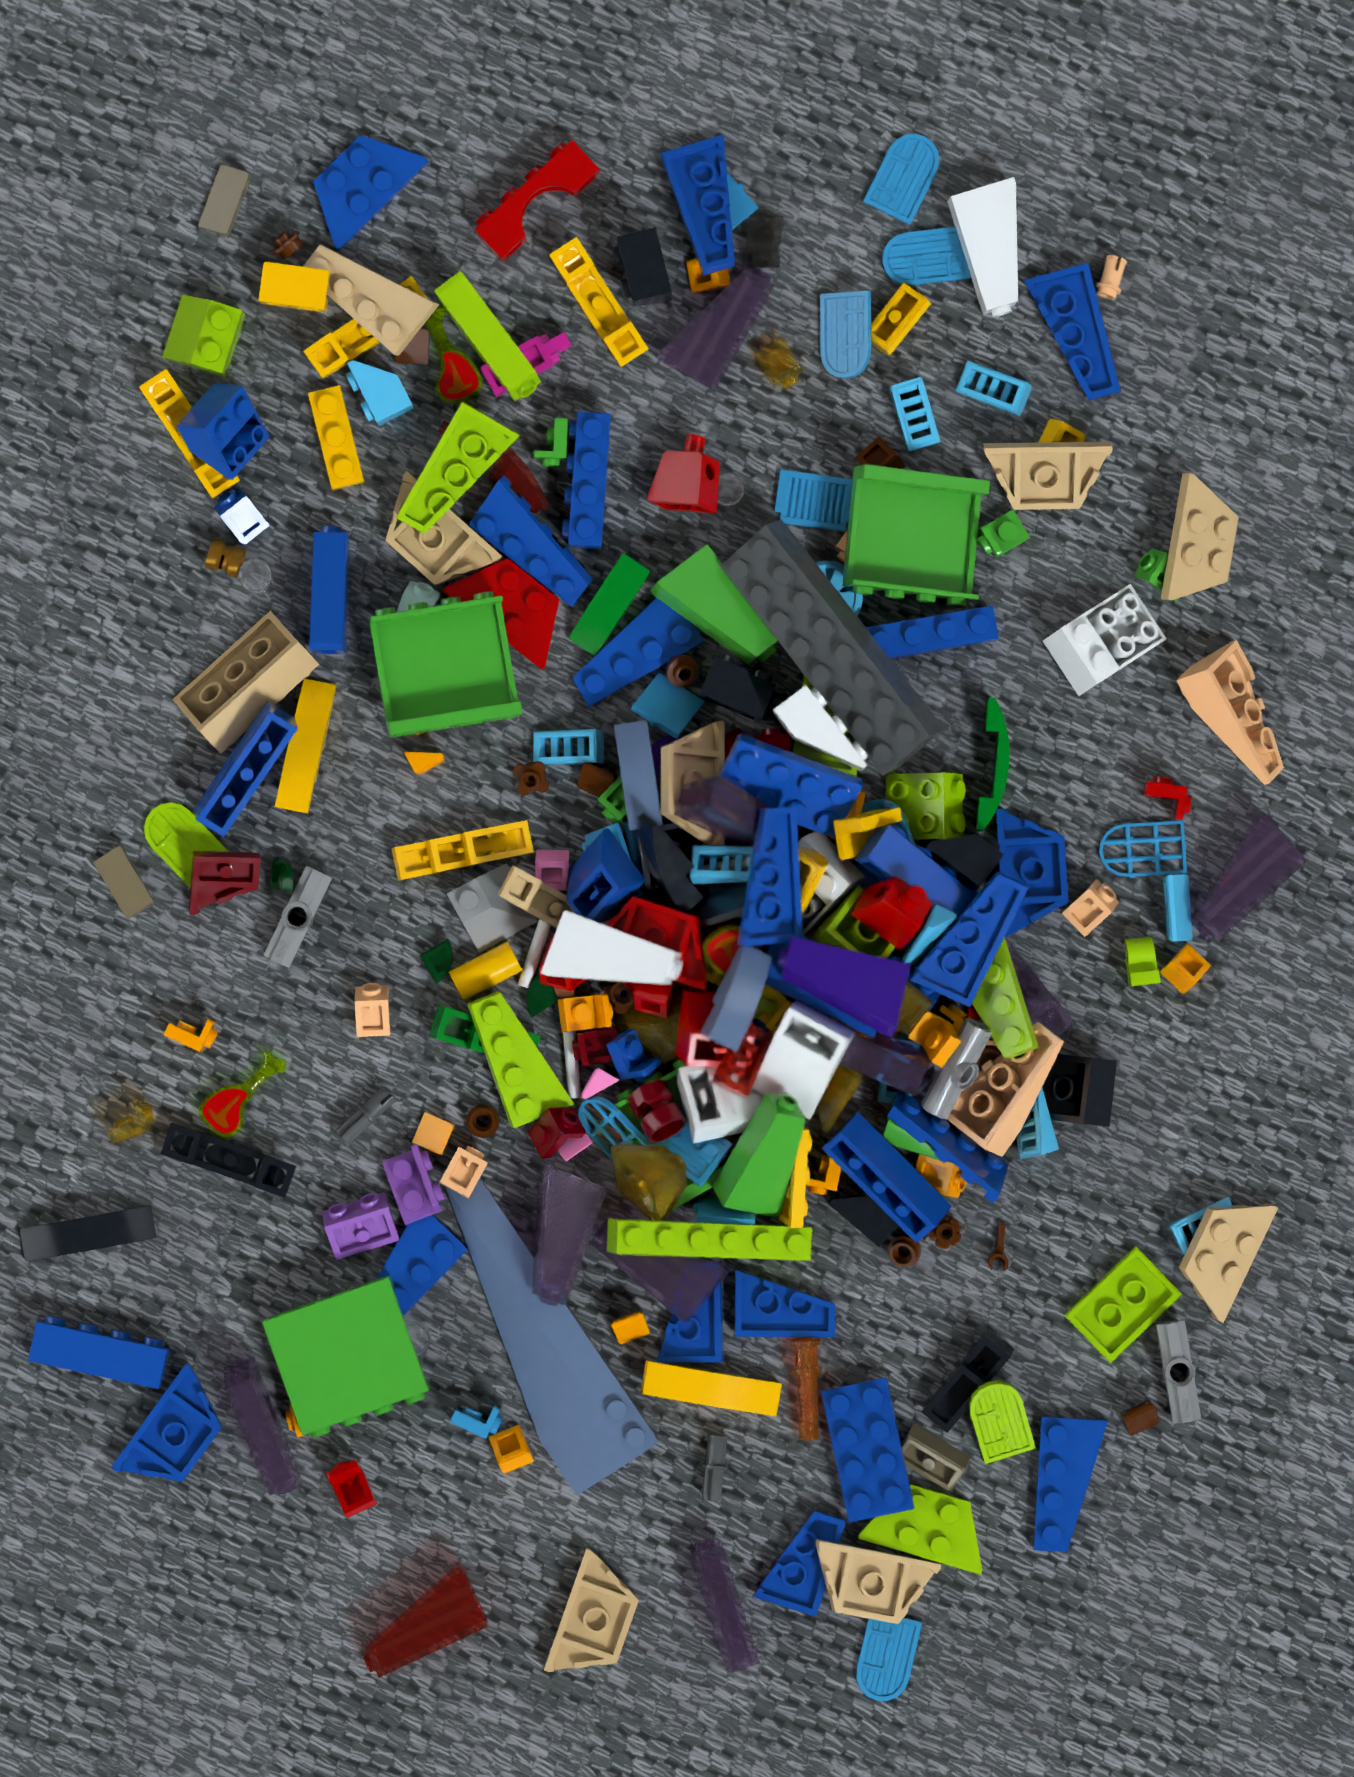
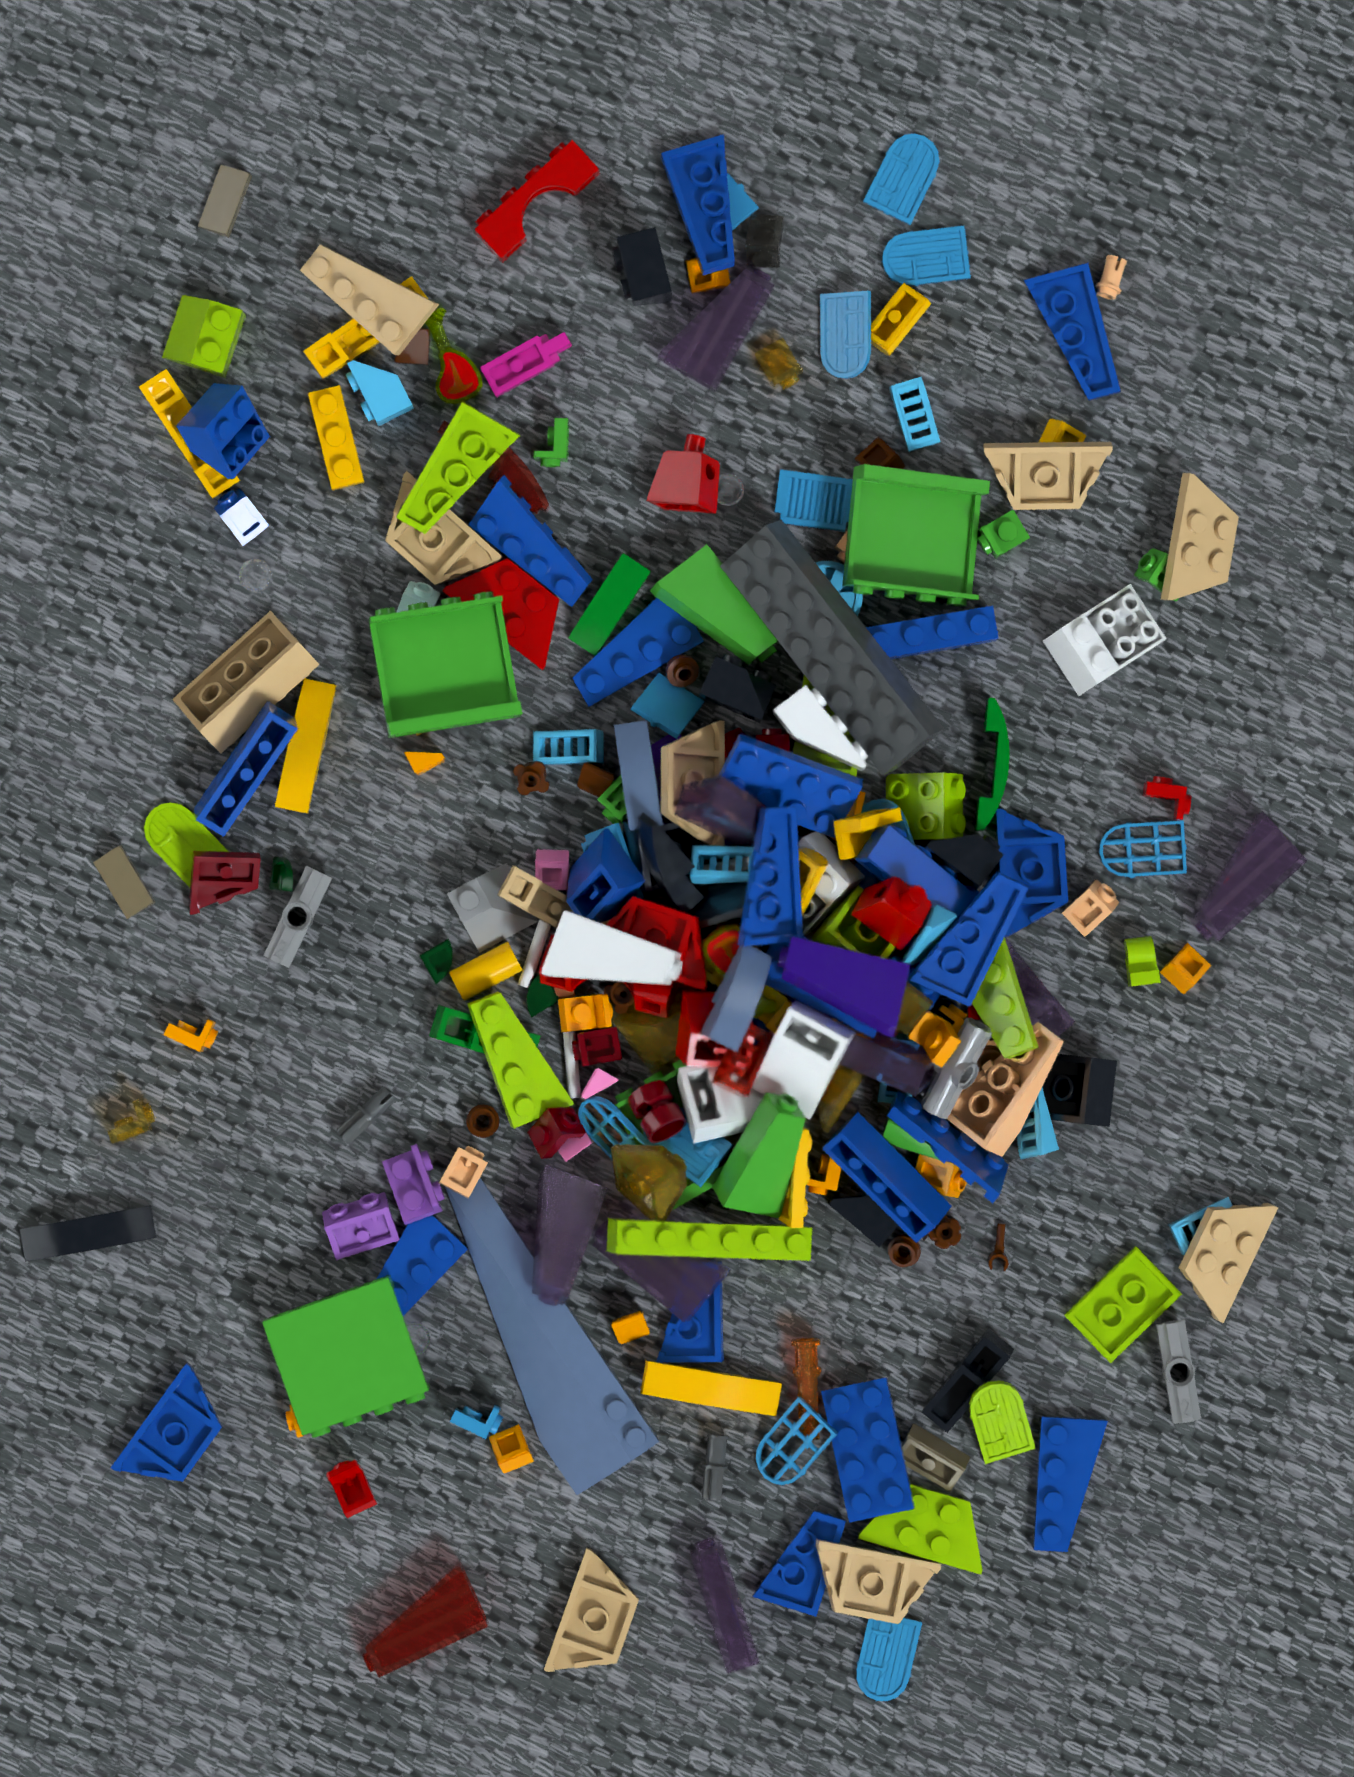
blue brick [28,1315,170,1389] -> none
black slope [160,1123,297,1198] -> none
clear neon green piece [199,1051,286,1138] -> none
pearl gold wheel [205,537,247,578] -> none
clear purple slope [224,1356,301,1495] -> none
yellow panel [258,262,330,313] -> none
reddish brown plate [271,230,303,260] -> none
blue slope [309,526,349,654] -> none
blue wing [313,135,429,251] -> none
light nougat bracket [355,983,390,1037] -> none
yellow slope [391,820,534,881] -> none
light orange slope [412,1112,456,1156] -> none
lime slope [434,271,541,402] -> none
yellow slope [549,237,648,367] -> none
blue brick [562,411,611,550] -> none
blue bracket [606,1029,663,1082] -> none
dark azure piece [693,1194,758,1225] -> none
blue wing [735,1269,835,1337] -> none
white slope [947,177,1018,317] -> none
medium azure slope [955,360,1032,417] -> none
reddish brown slope [1120,1400,1159,1435] -> none
medium azure slope [1163,874,1193,942] -> none
light nougat wedge [1176,640,1284,785] -> none
none -> dark azure window [756,1396,838,1485]

